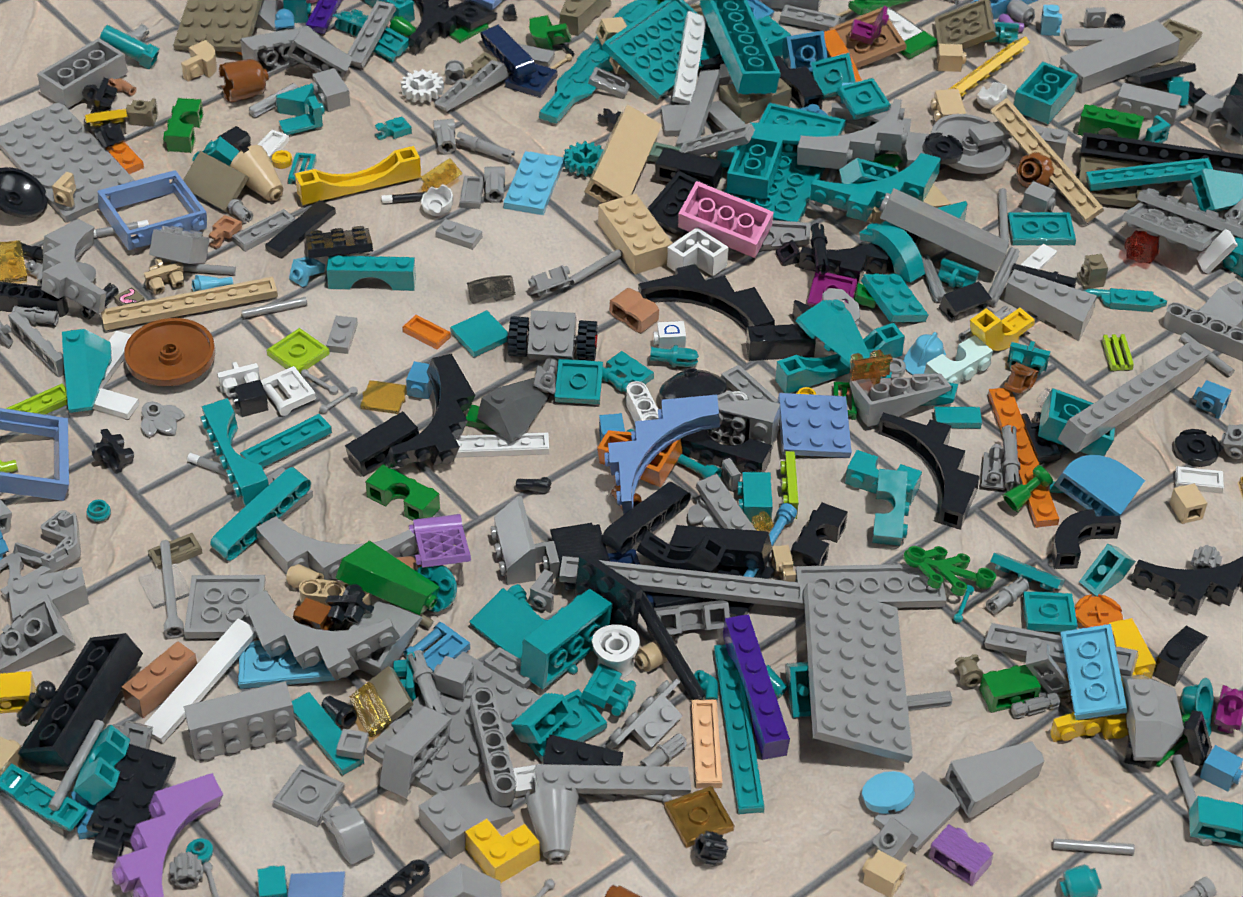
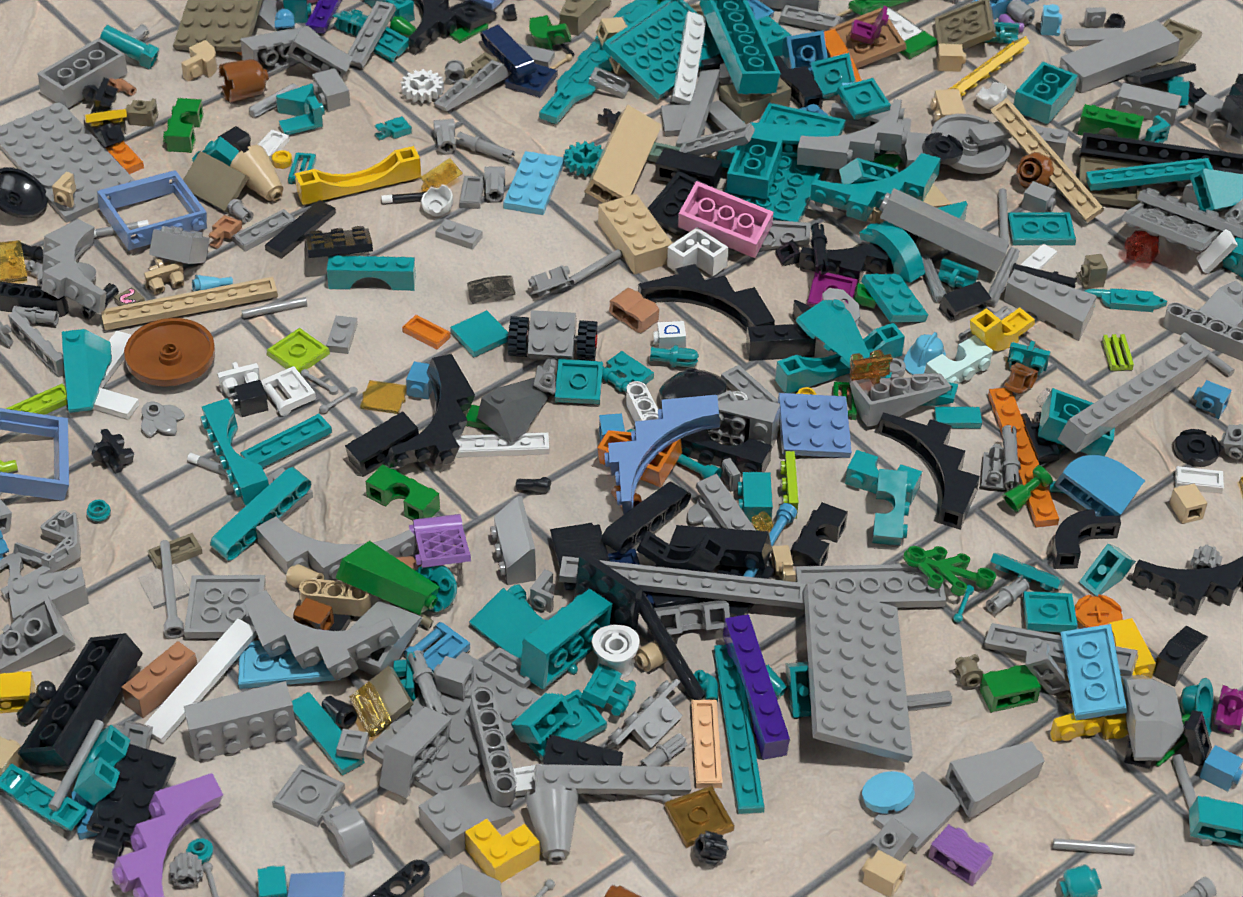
light grey bar [172,262,236,275] -> none
medium azure bracket [289,256,326,287] -> none
black hips [325,584,374,624] -> none
light grey bracket [534,541,560,579] -> none
light grey axle [1011,693,1060,718] -> none

